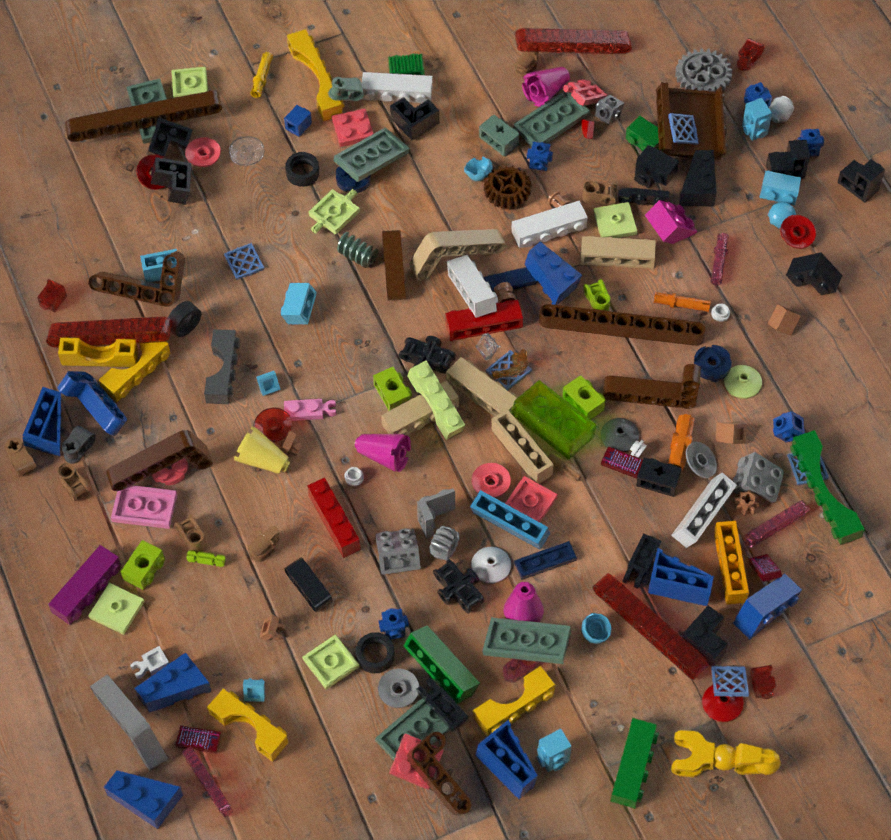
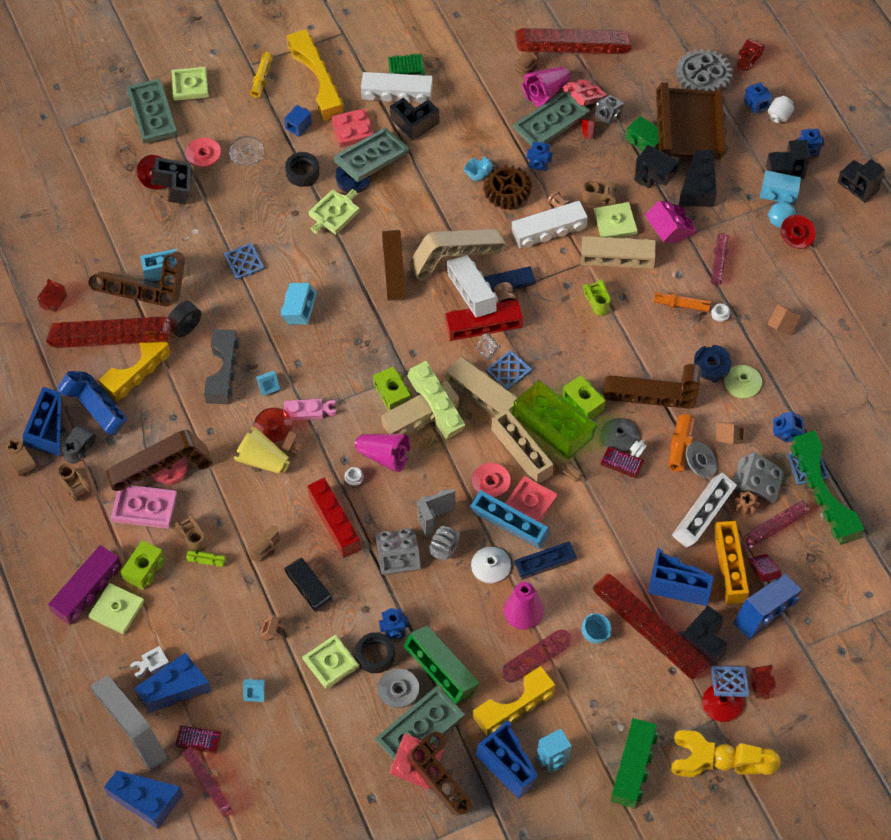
yellow arch [58,338,139,367] -> none
reddish brown beam [65,90,222,142] -> none
black brick [147,118,193,158] -> none
yellow arch [207,689,288,762] -> none
sand green piece [328,77,364,101] -> none
sand green piece [337,232,379,268] -> none
black axle [399,336,456,374] -> none
black hinge [416,678,468,732] -> none
black axle [433,559,485,614] -> none
sand green brick [479,114,519,157] -> none
sand green plate [482,617,571,664] -> none
clear orange piece [492,349,528,379] -> none
blue wedge [524,241,582,305] -> none
reddish brown beam [539,304,706,346] -> none
black hinge [618,188,669,205] -> none
black hinge [622,533,662,589] -> none
black brick [636,458,682,497] -> none
medium blue window [668,113,698,144] -> none
medium azure brick [742,98,772,141] -> none
black brick [786,252,843,295] -> none

